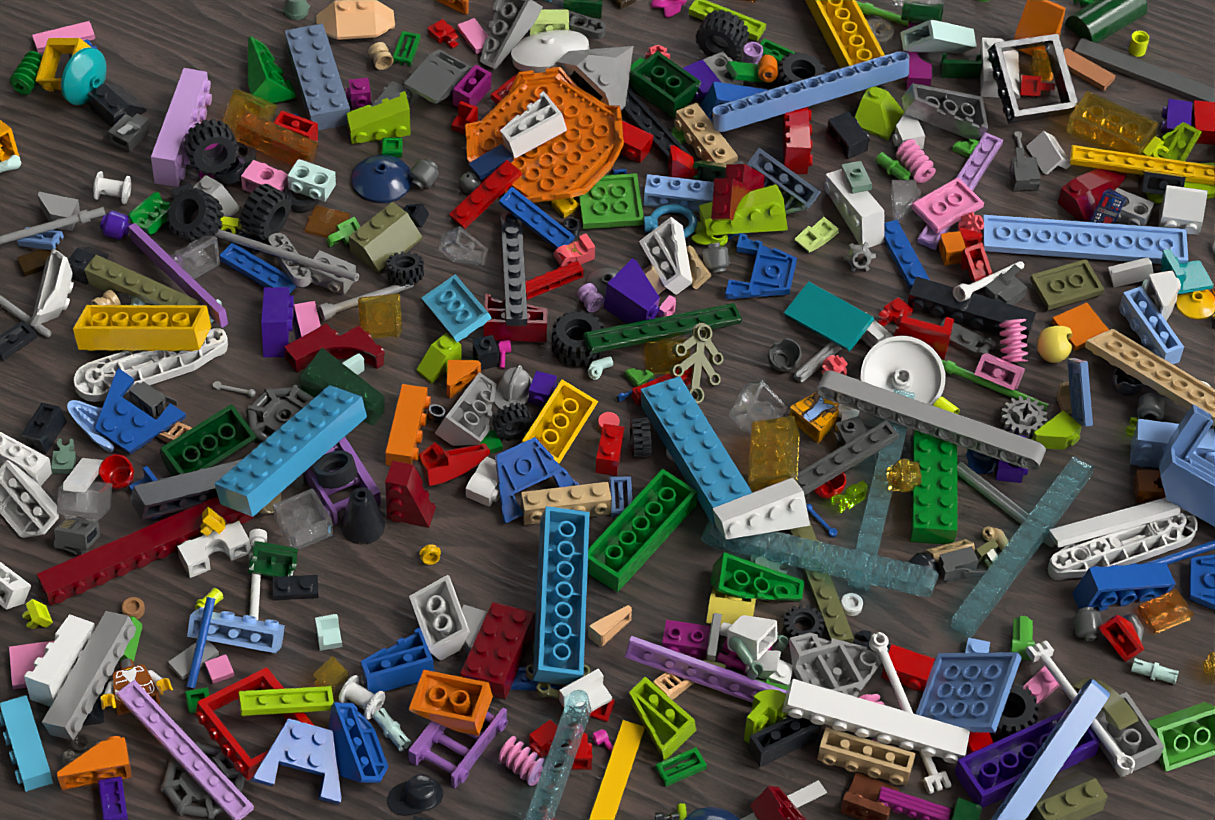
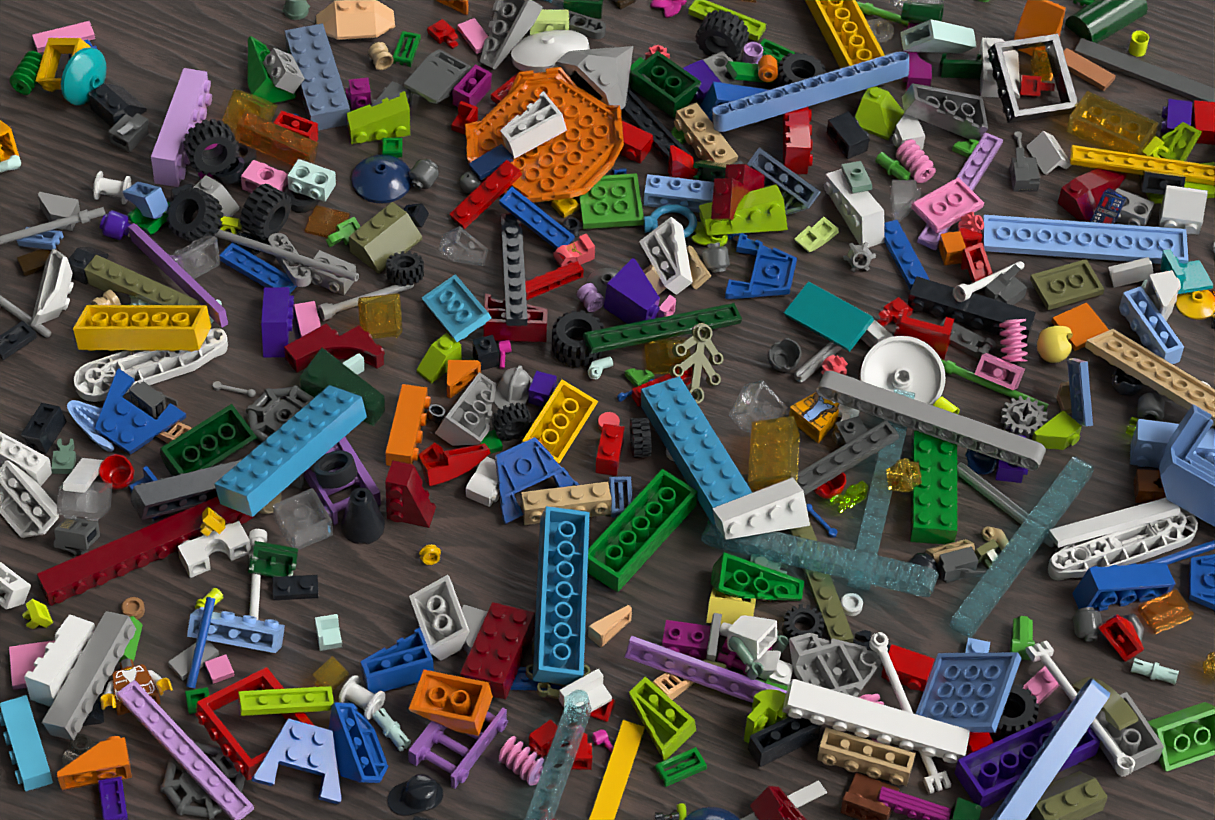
none -> medium blue arch [123,182,170,219]
none -> light grey brick [263,48,305,94]

